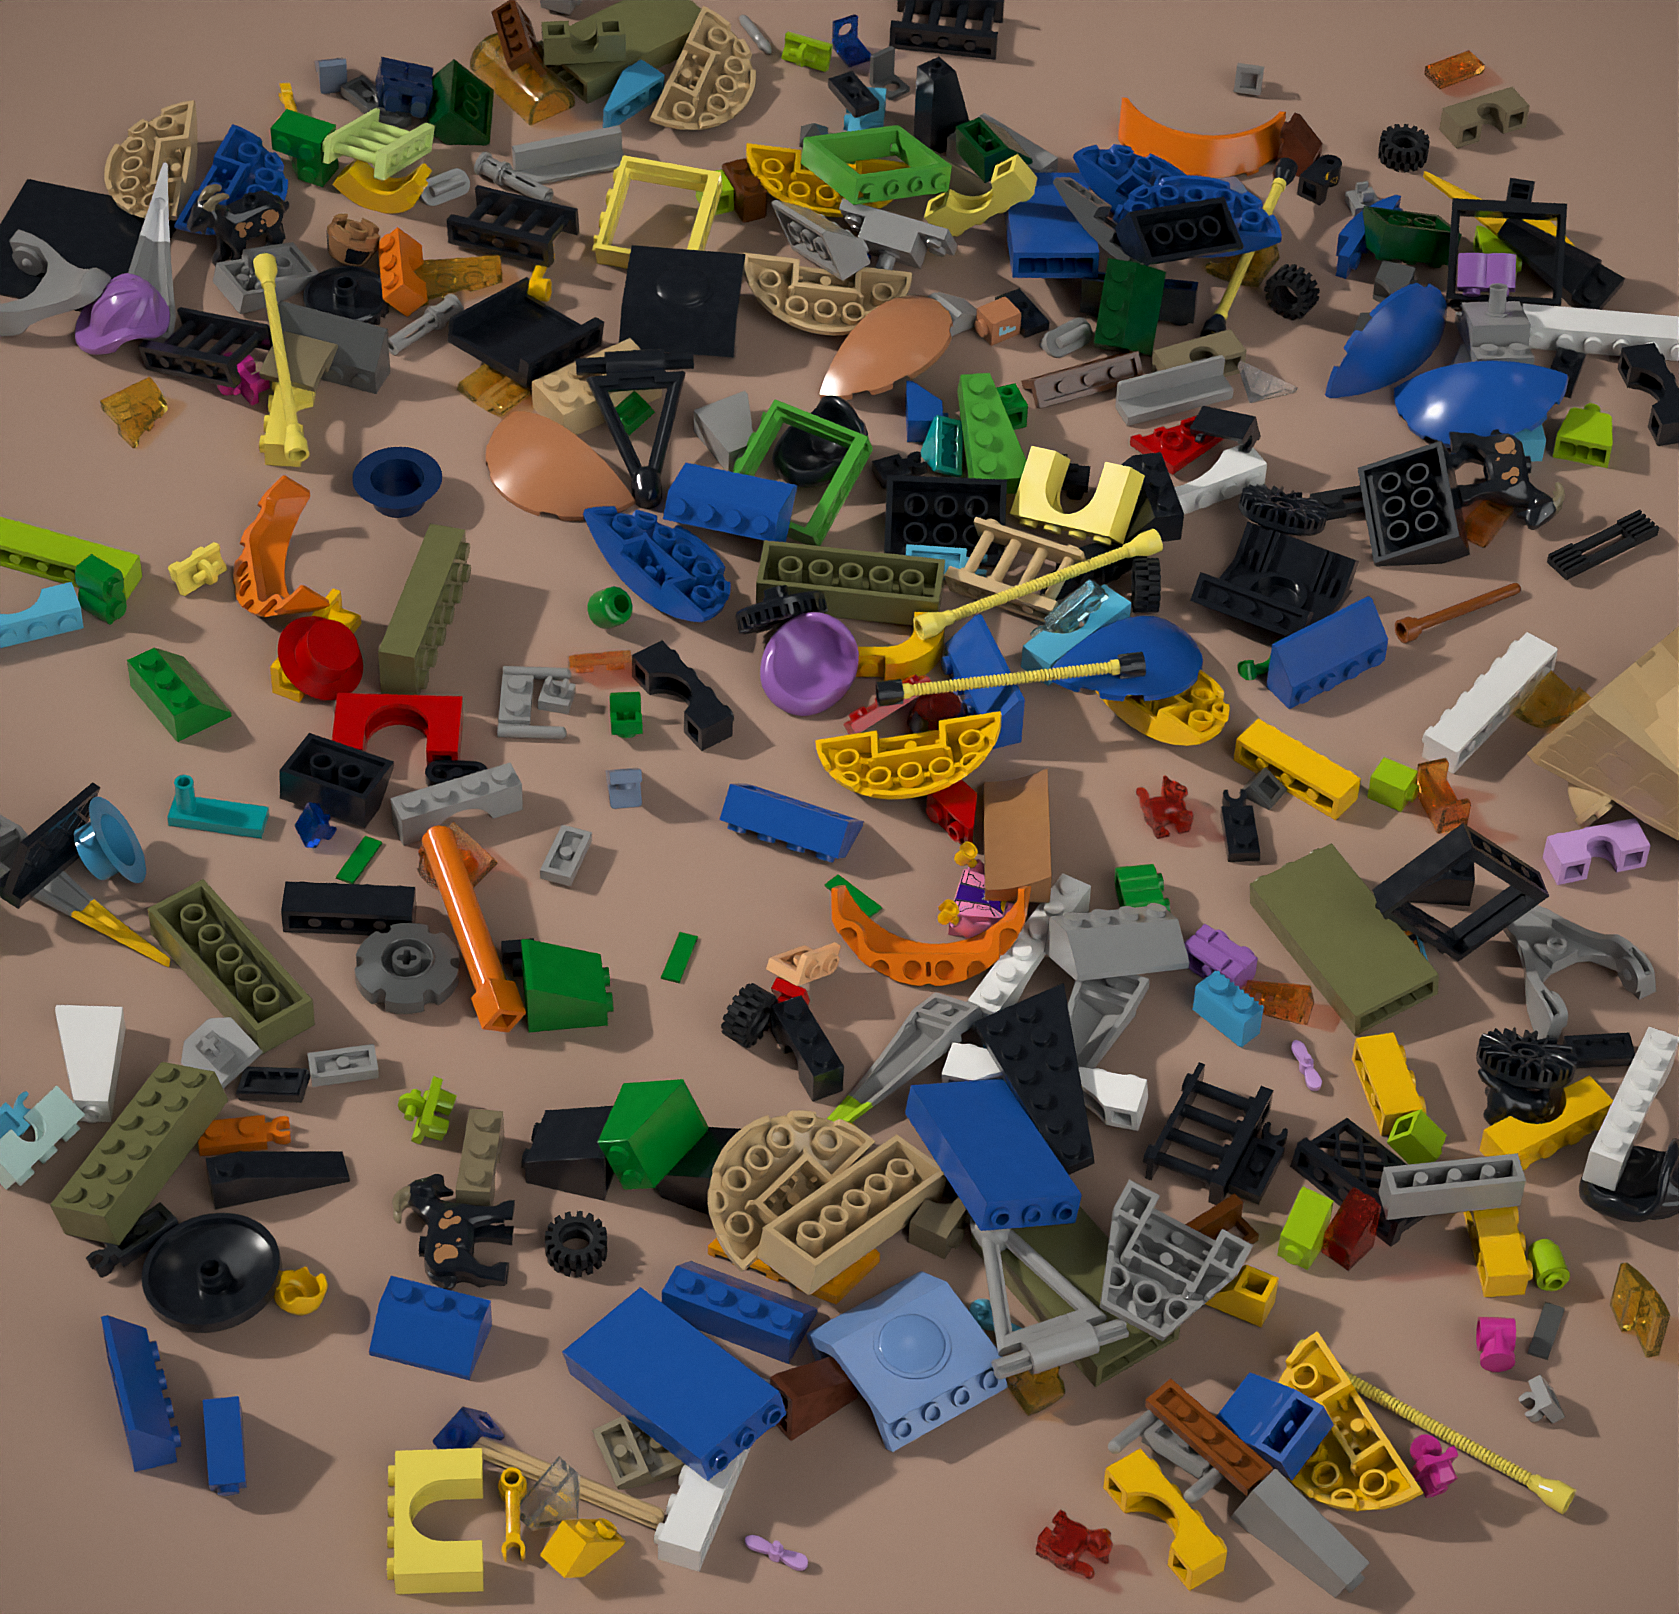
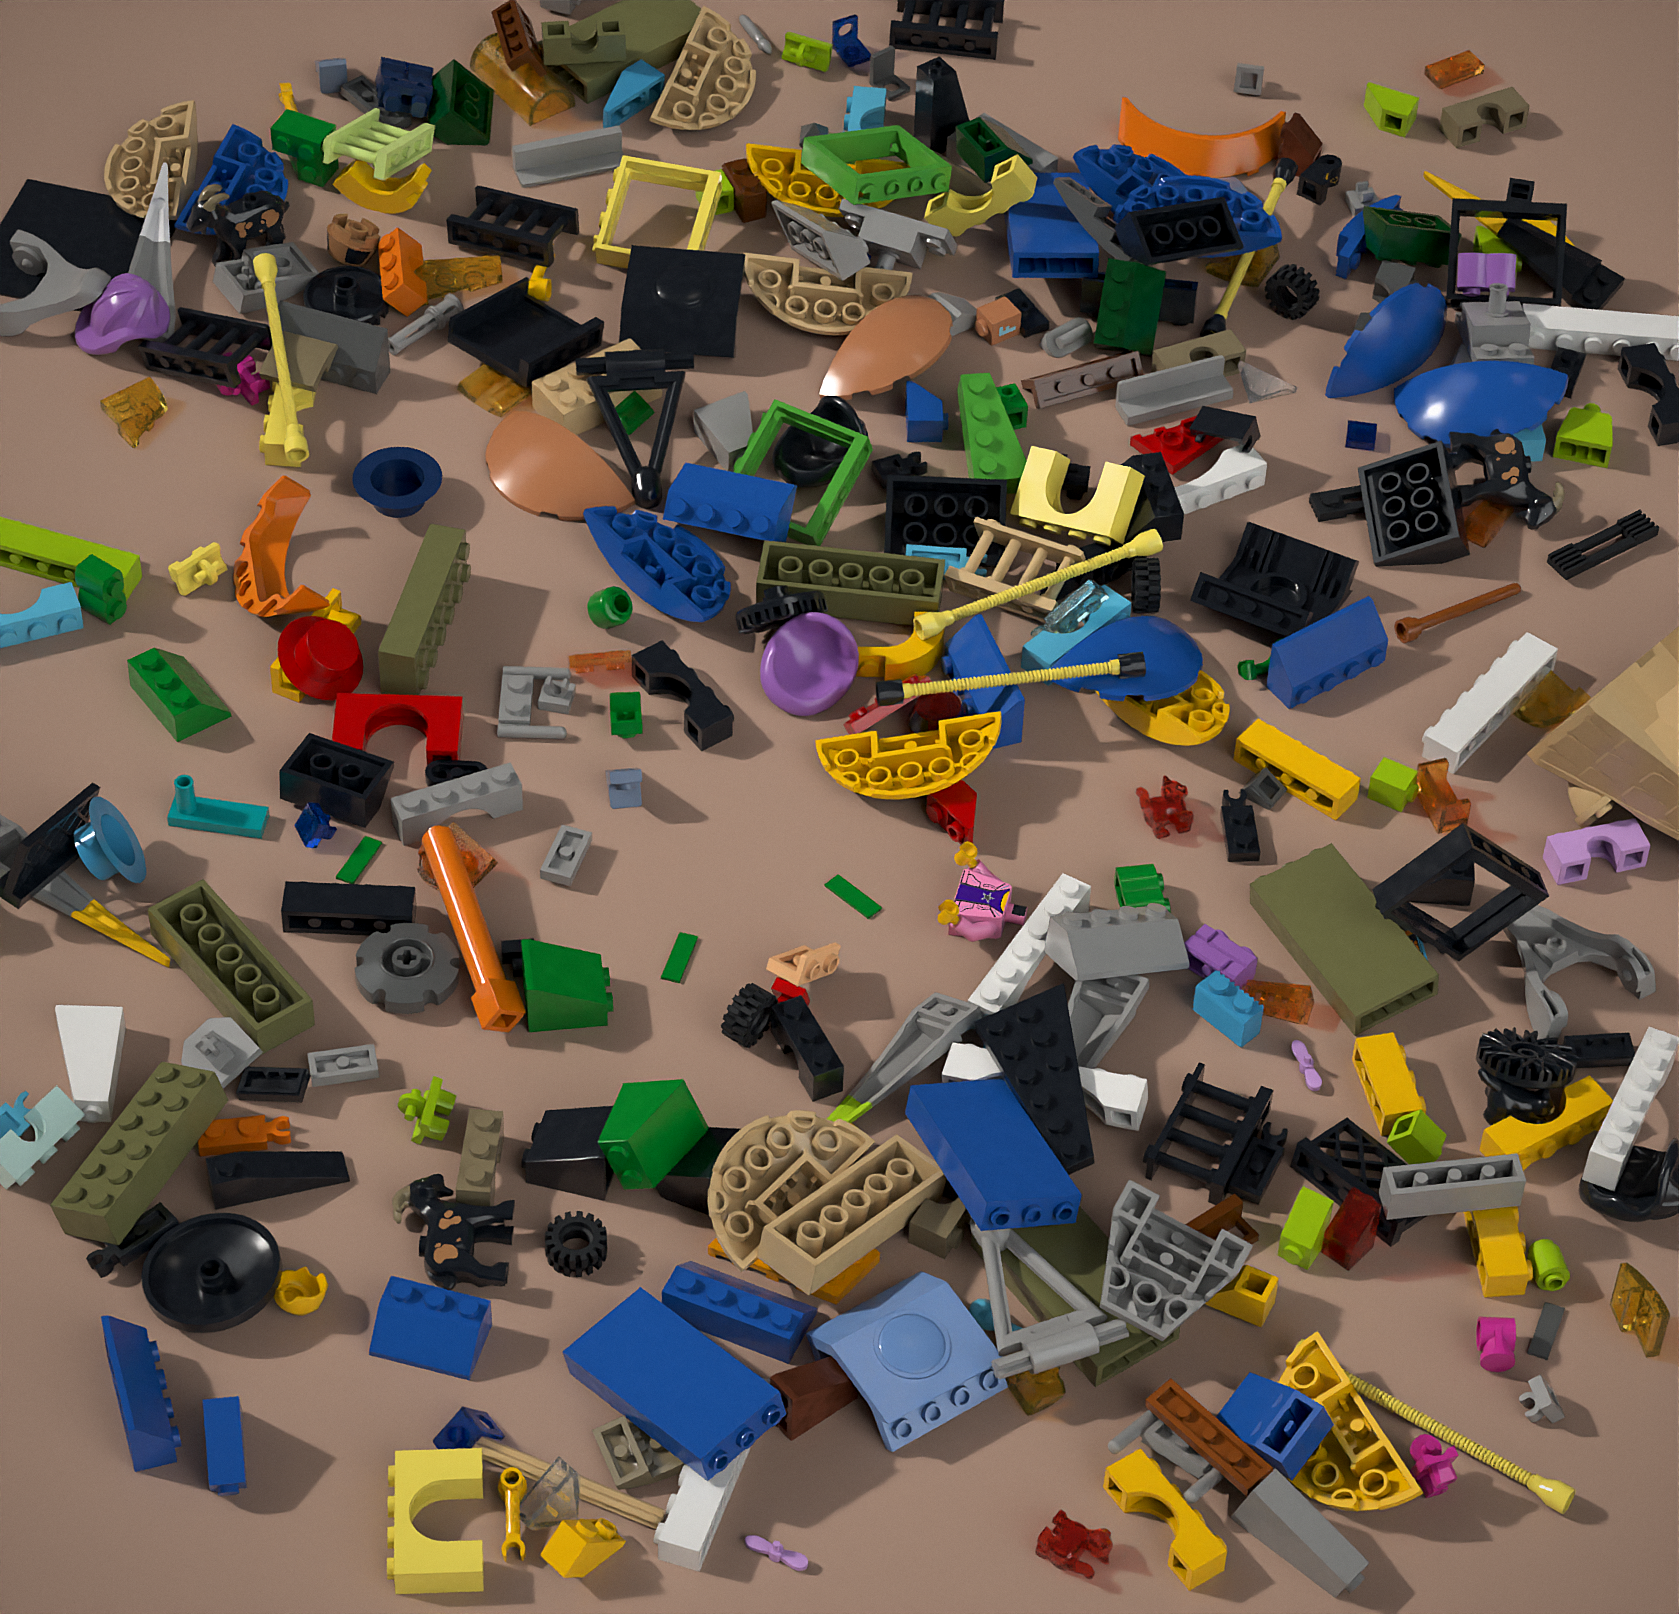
light grey piece [419,168,470,206] -> none
light grey pin [474,151,554,202] -> none
blue slope [719,783,864,862] -> none
black plate [828,71,879,118] -> none
orange windscreen [831,885,1031,986] -> none
teal slope [920,415,963,477] -> none
medium nougat arch [983,768,1052,903] -> none
black wheel [1238,484,1329,536] -> none
black tyre [1378,124,1430,172] -> none
none -> clear blue tile [1345,420,1377,451]
none -> lime slope [1364,82,1419,138]

